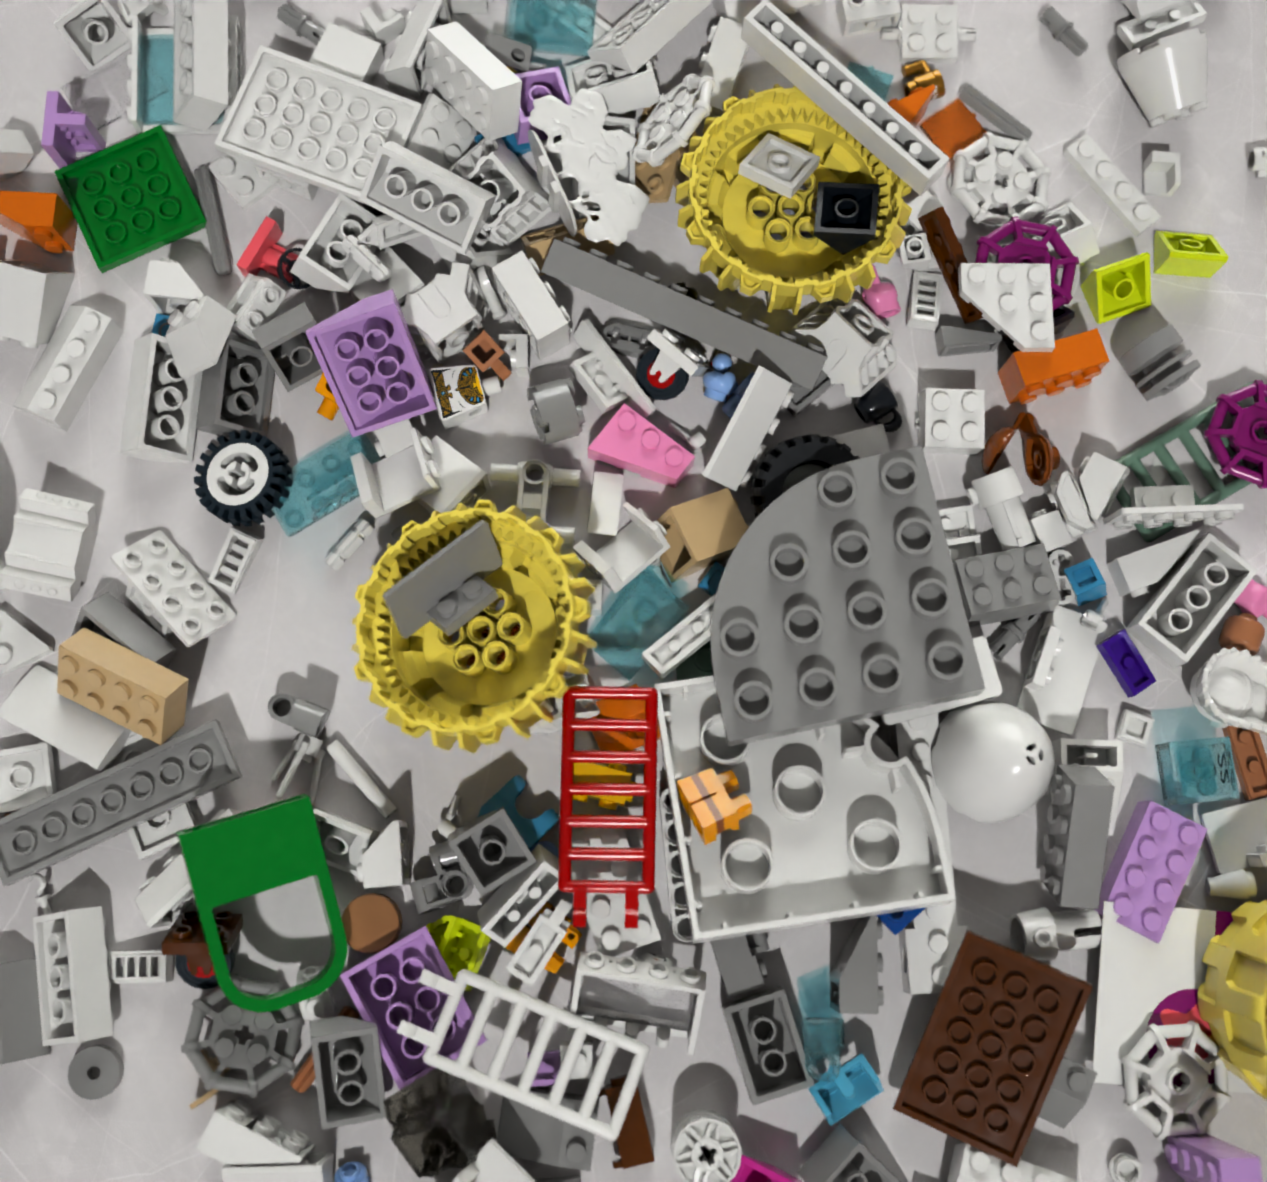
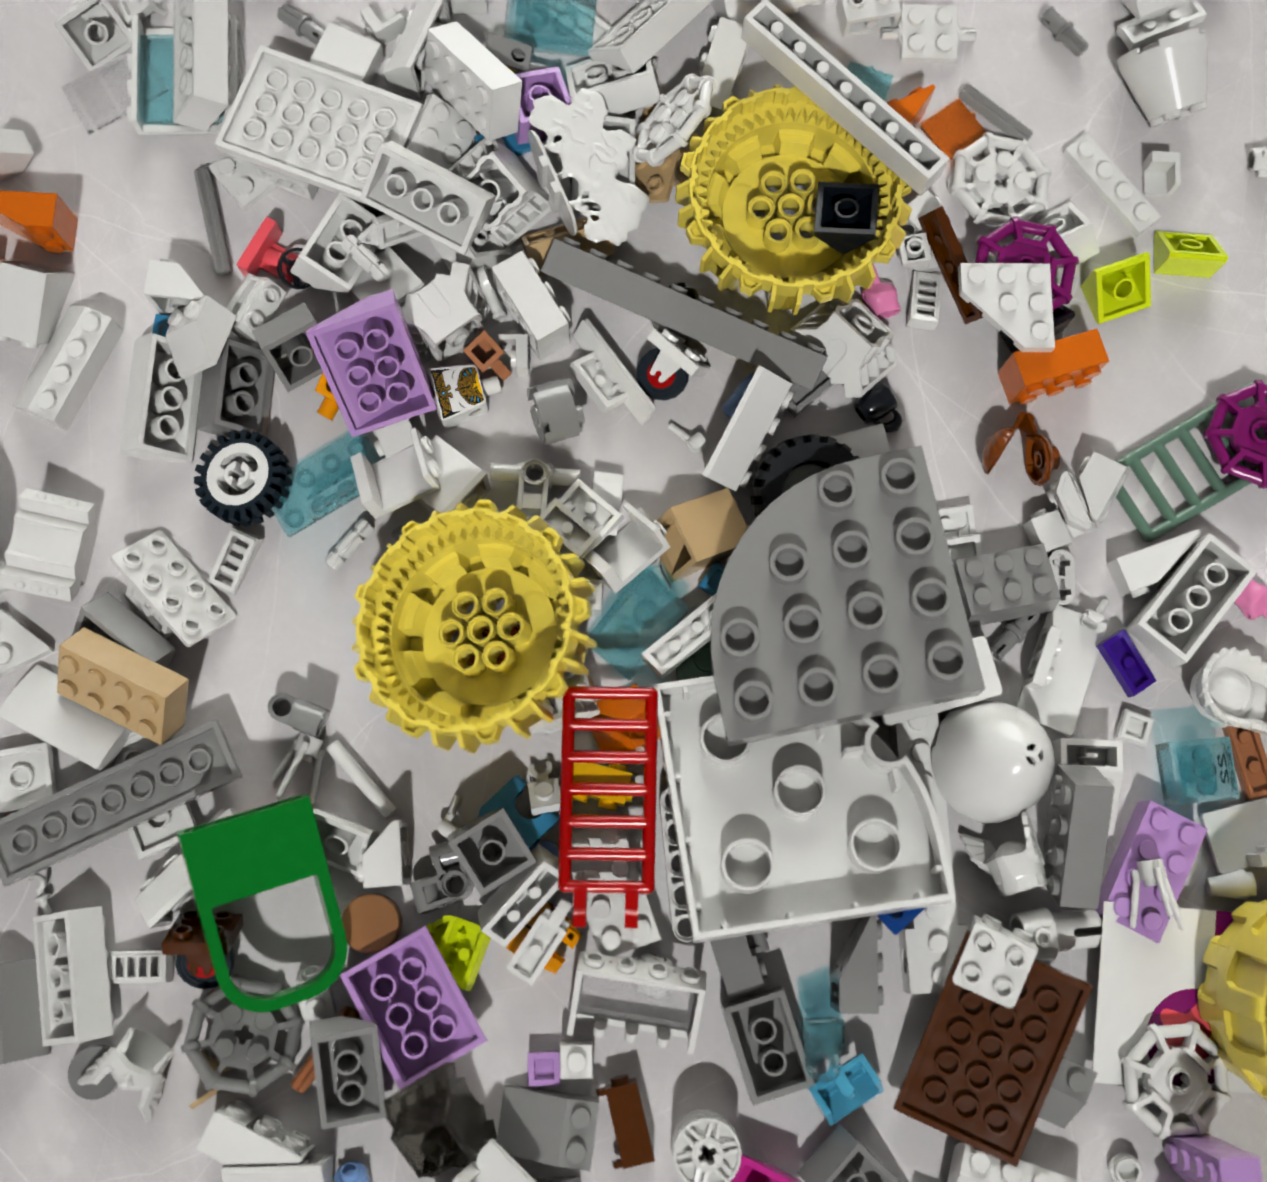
lavender bracket [41,91,106,168] -> none
green plate [54,125,207,273] -> none
light grey bracket [382,519,503,639] -> none
white bar [397,969,650,1141] -> none
bright pink wedge [587,403,695,488] -> none
light grey beam [602,323,656,359] -> none
light orange hips [677,768,752,845] -> none
light blue animal [703,353,738,403] -> none
white plate [738,133,820,199] -> none
pearl gold piece [902,60,945,101] -> none
white brick [915,388,985,455] -> none
light grey slope [935,326,1002,357] -> none
white piece [967,466,1036,551] -> none
dark azure panel [1064,558,1107,606] -> none
white bracket [1104,485,1245,529] -> none
light grey wheel [1118,324,1201,401] -> none
nougat head [1219,613,1265,656] -> none
none -> white helmet [77,1027,174,1123]
none -> white plate [527,761,560,816]
none -> white slope [539,478,624,558]
none -> white bracket [953,914,1038,1008]
none -> white helmet [960,812,1048,898]
none -> white plant [1130,859,1185,931]

